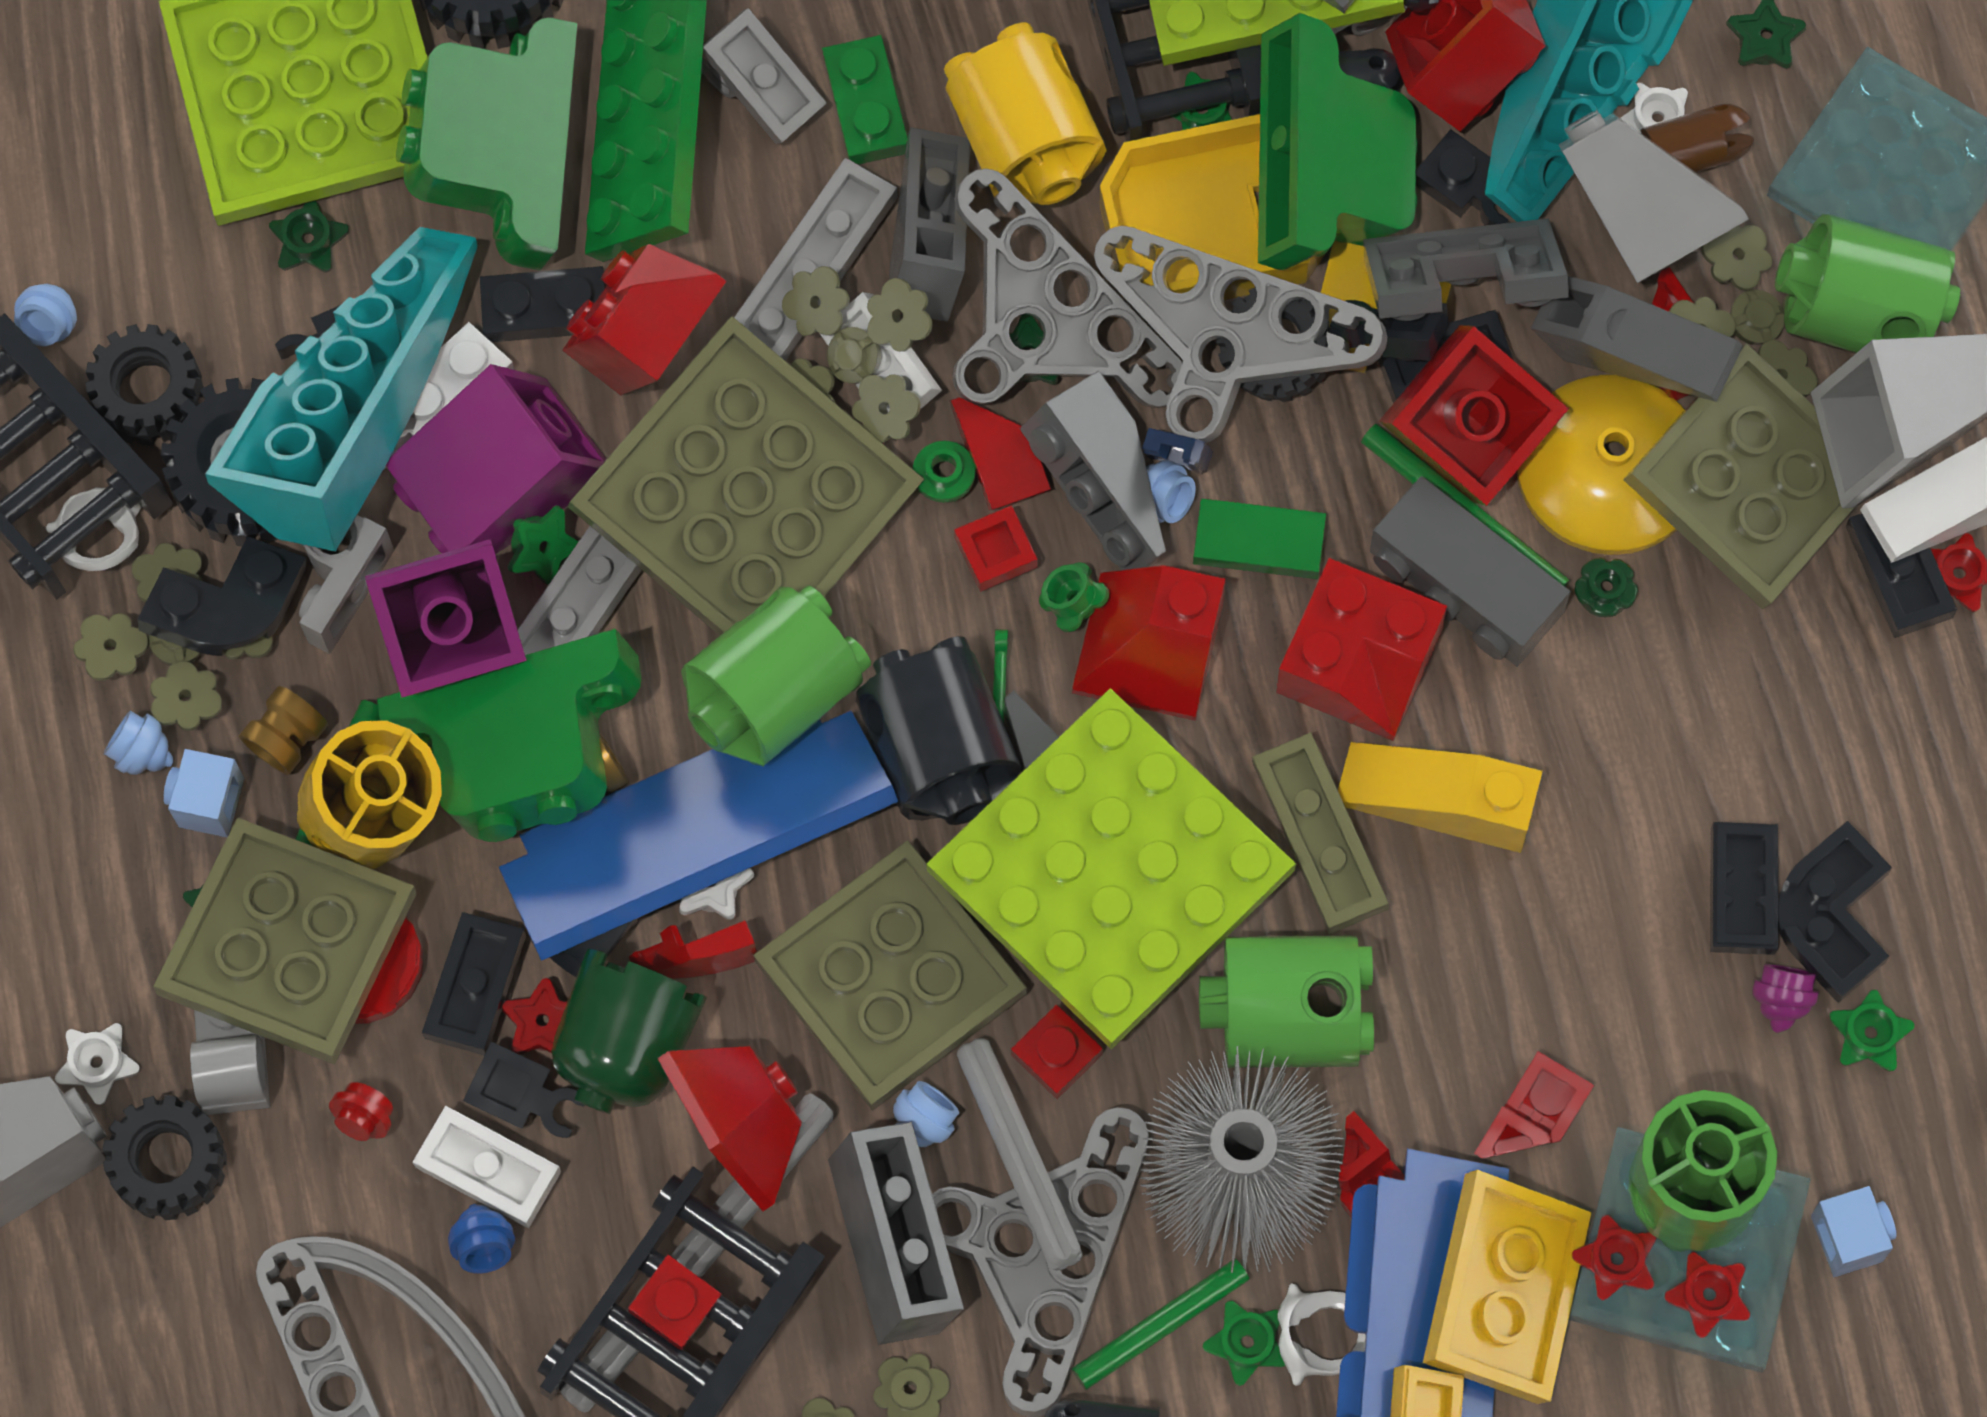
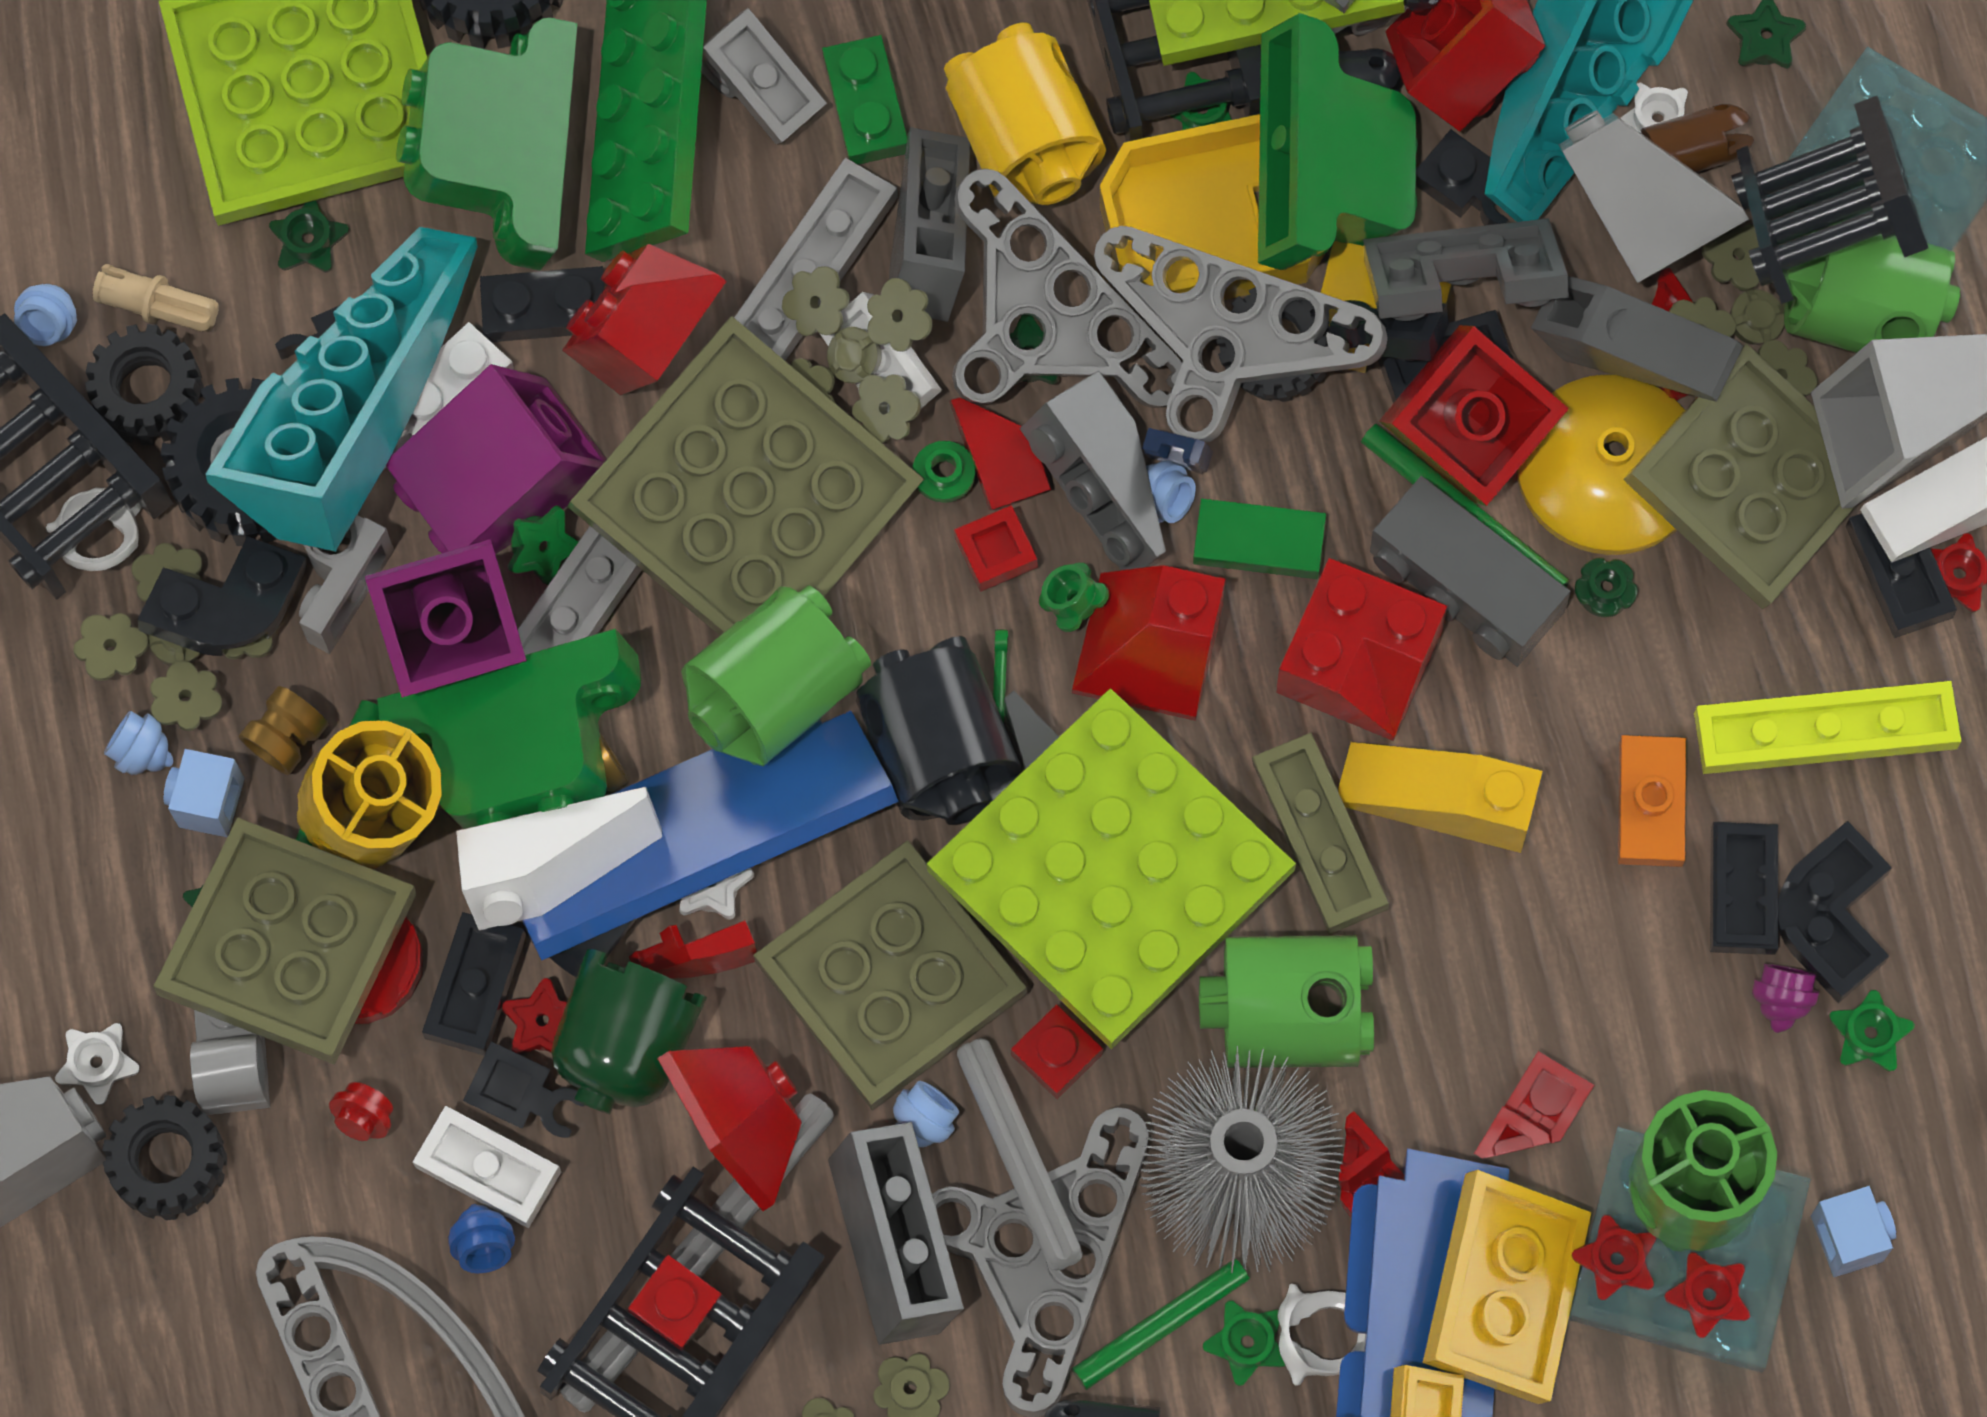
none -> tan axle [93,264,219,332]
none -> white slope [456,787,662,930]
none -> orange plate [1618,735,1686,867]
none -> neon yellow plate [1694,681,1961,774]
none -> black fence [1731,95,1929,304]

